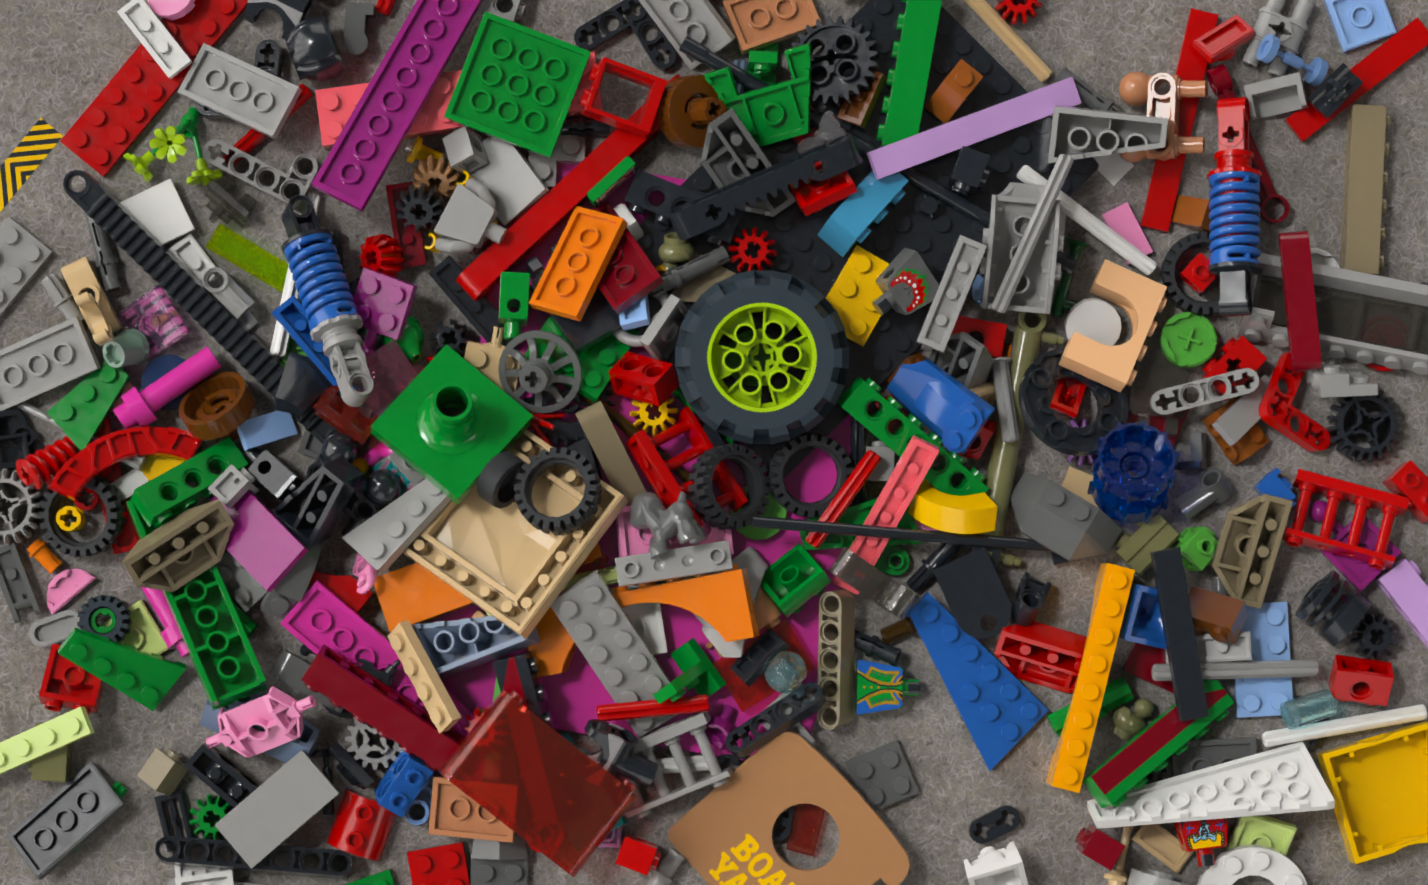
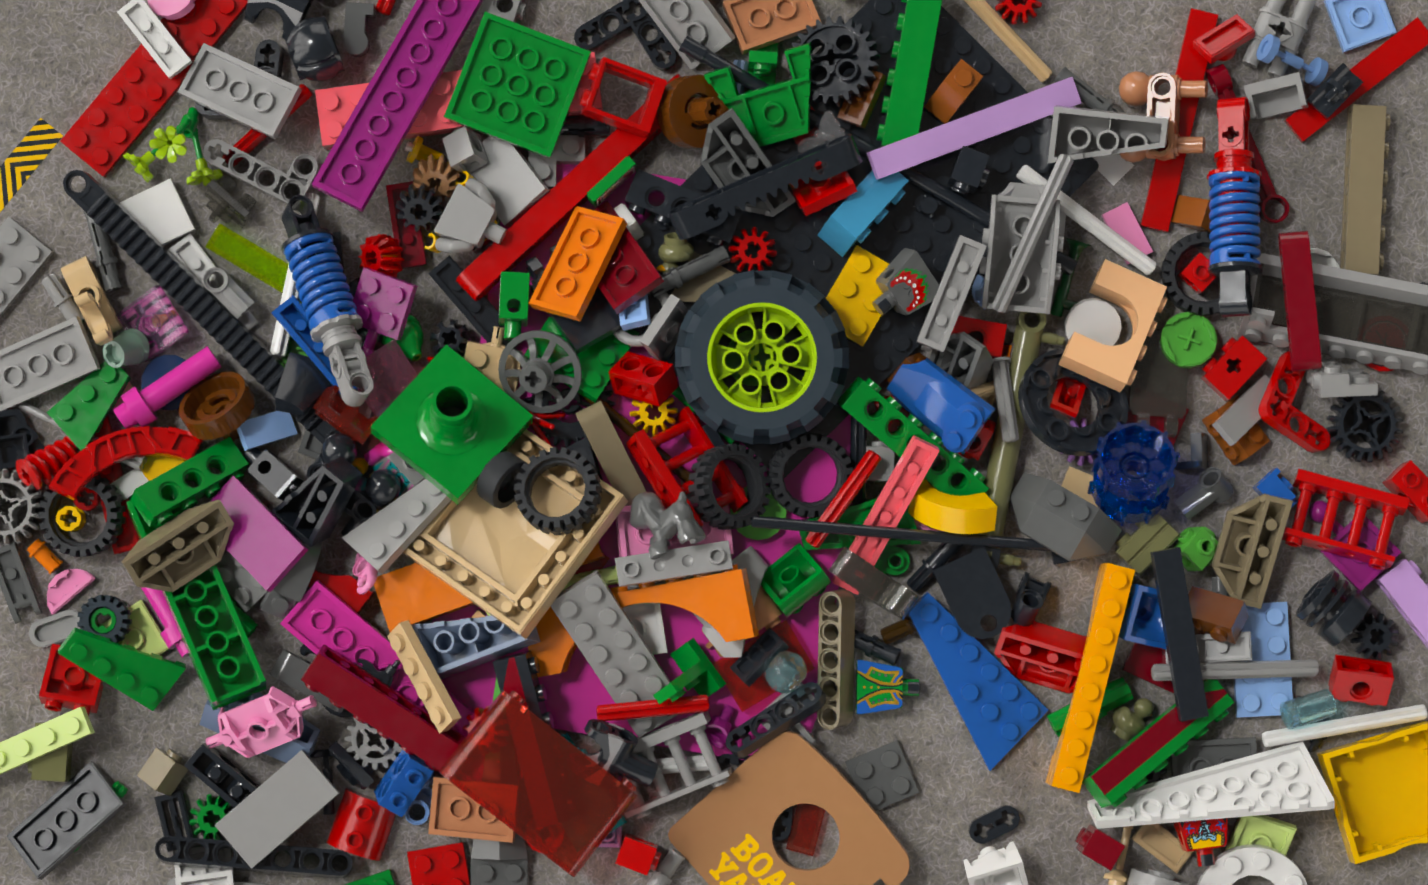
light grey bracket [208,464,259,510] -> none
light grey beam [1150,368,1259,415] -> none

